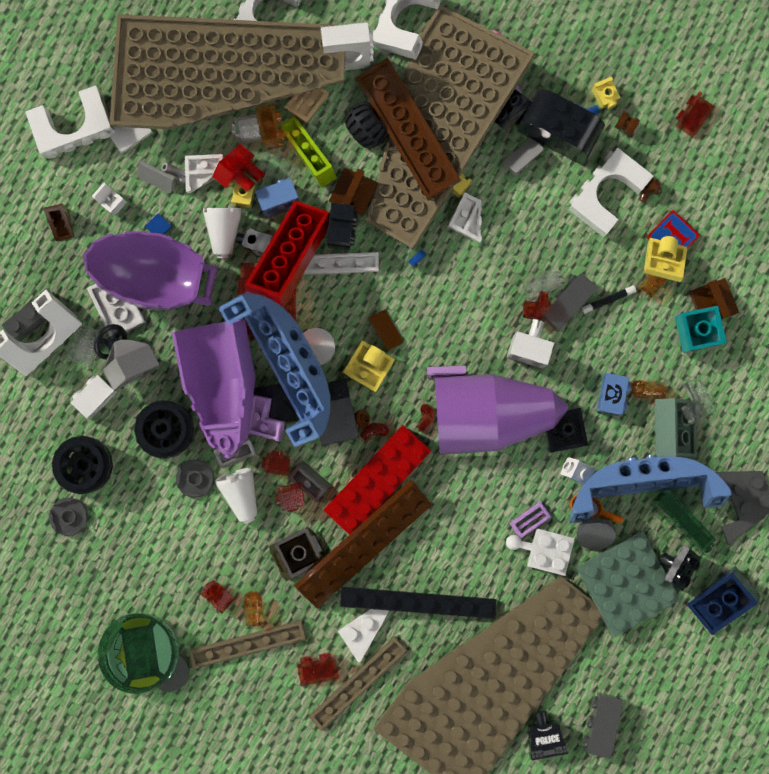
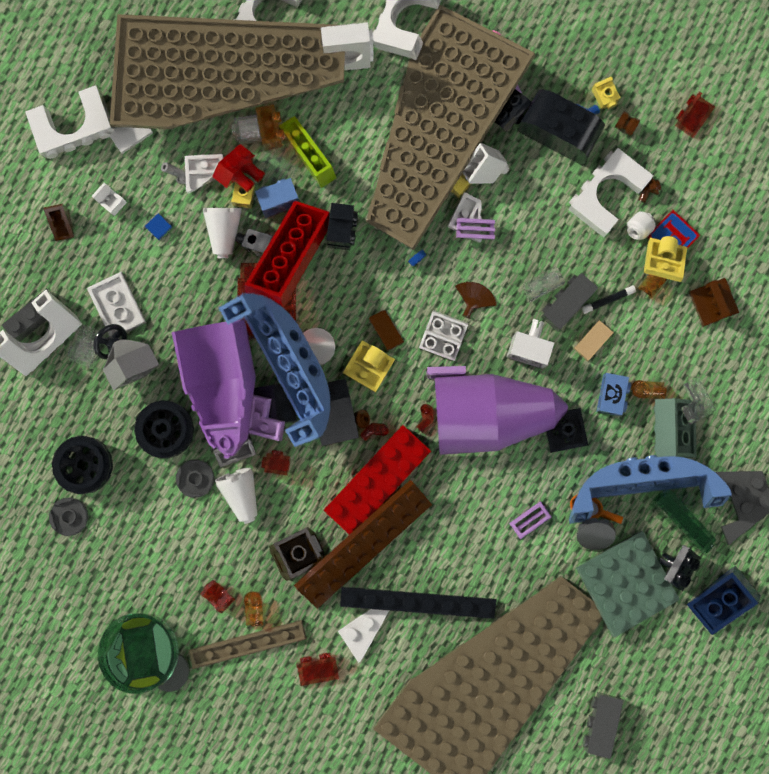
white brick [70,375,117,420] -> none
medium lavender windscreen [83,231,219,311] -> none
light grey slope [138,161,177,193] -> none
clear red brick [275,482,305,512] -> none
tan plate [285,88,329,124] -> none
dark grey slope [288,461,332,502] -> none
white tile [303,252,379,275] -> none
dark tan tile [308,636,408,731] -> none
reddish brown bracket [329,167,379,217] -> none
black wheel [345,102,388,149] -> none
reddish brown plate [356,57,461,201] -> none
light grey slope [503,138,544,176] -> none
white plate [506,528,575,576] -> none
clear red bracket [523,291,551,321] -> none
black torso [528,711,568,761] -> none
white bracket [560,457,595,485] -> none
teal slope [675,306,727,353] -> none
none -> white slope [419,310,469,361]
none -> reddish brown hand [455,282,497,319]
none -> lavender tile [456,218,495,240]
none -> white torso [463,143,509,184]
none -> tan tile [574,320,614,361]
none -> white head [627,211,655,240]

